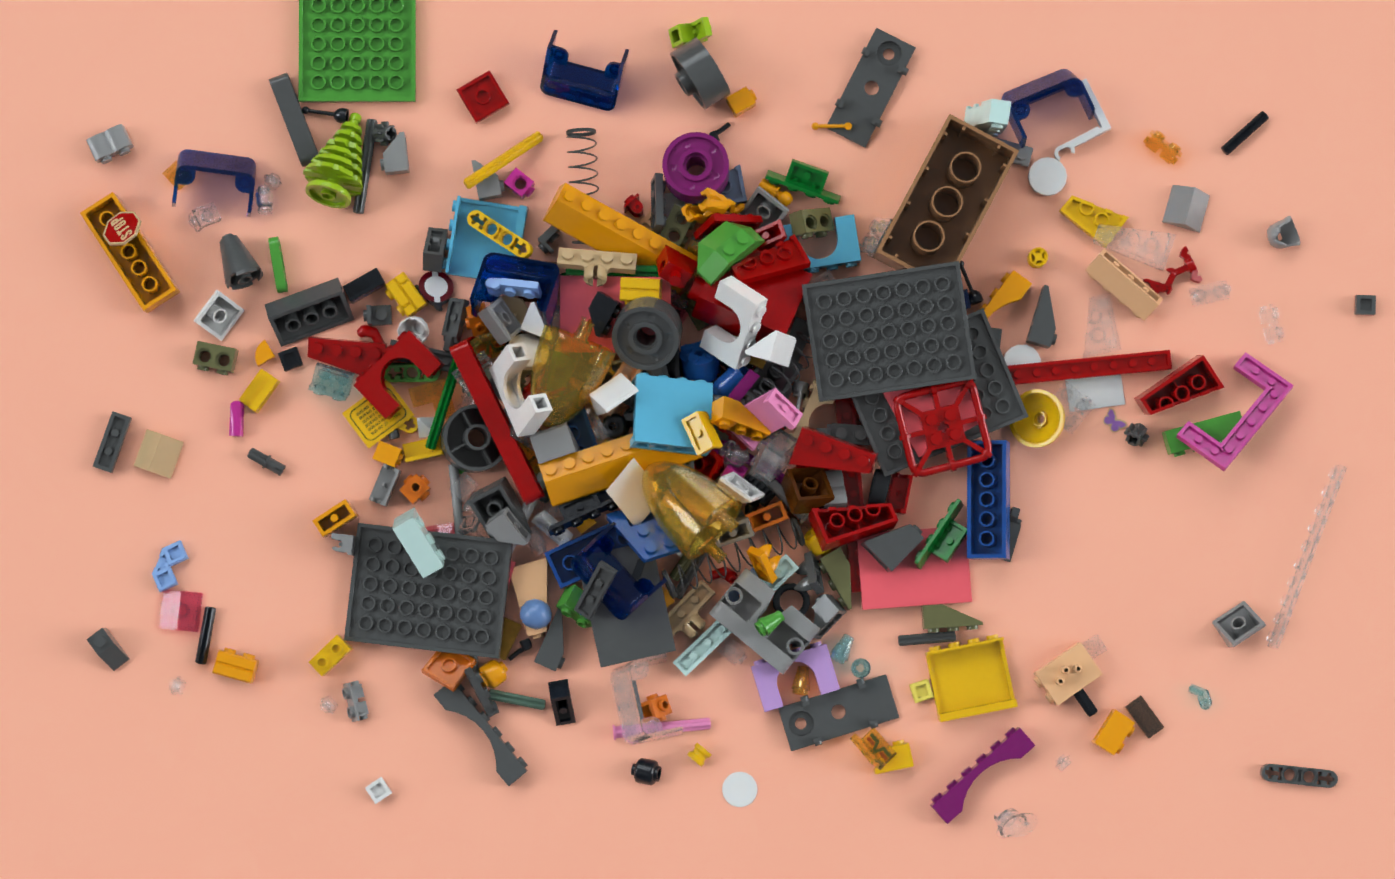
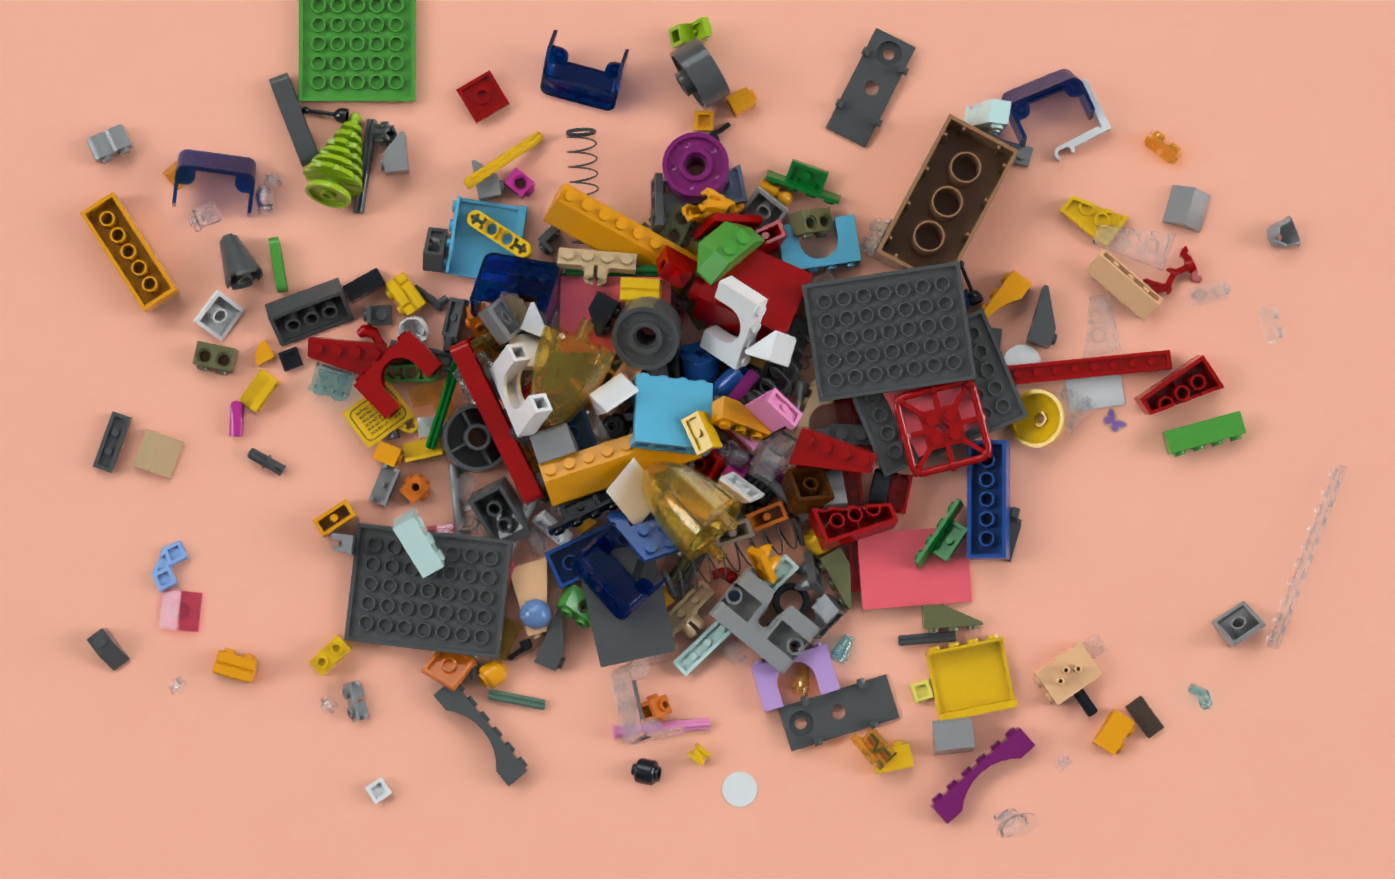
piece [103,211,142,246] -> none
black axle [195,606,216,665] -> none
sticker [419,271,454,302] -> none
dark grey hinge [464,667,499,718] -> none
light blue hinge [485,278,542,299] -> none
light grey slope [485,506,531,546] -> none
black slope [548,679,576,726] -> none
dark grey tile [574,560,618,620] -> none
red hinge [623,193,643,218] -> none
red wing [730,234,811,284] -> none
bright green cone [754,610,785,637] -> none
light orange hinge [811,122,852,130] -> none
clear light blue cone [851,658,871,678] -> none
dark grey slope [861,524,924,572] -> none
yellow wheel [1027,247,1048,268] -> none
white tile [1028,157,1067,196] -> none
dark grey gear [1124,423,1149,447] -> none
dark pink plate [1176,352,1294,471] -> none
black axle [1221,111,1269,155] -> none
dark grey beam [1260,763,1338,788] -> none
dark grey plate [1354,295,1376,316] -> none
none -> light orange plate [694,111,714,132]
none -> light grey slope [932,717,975,756]

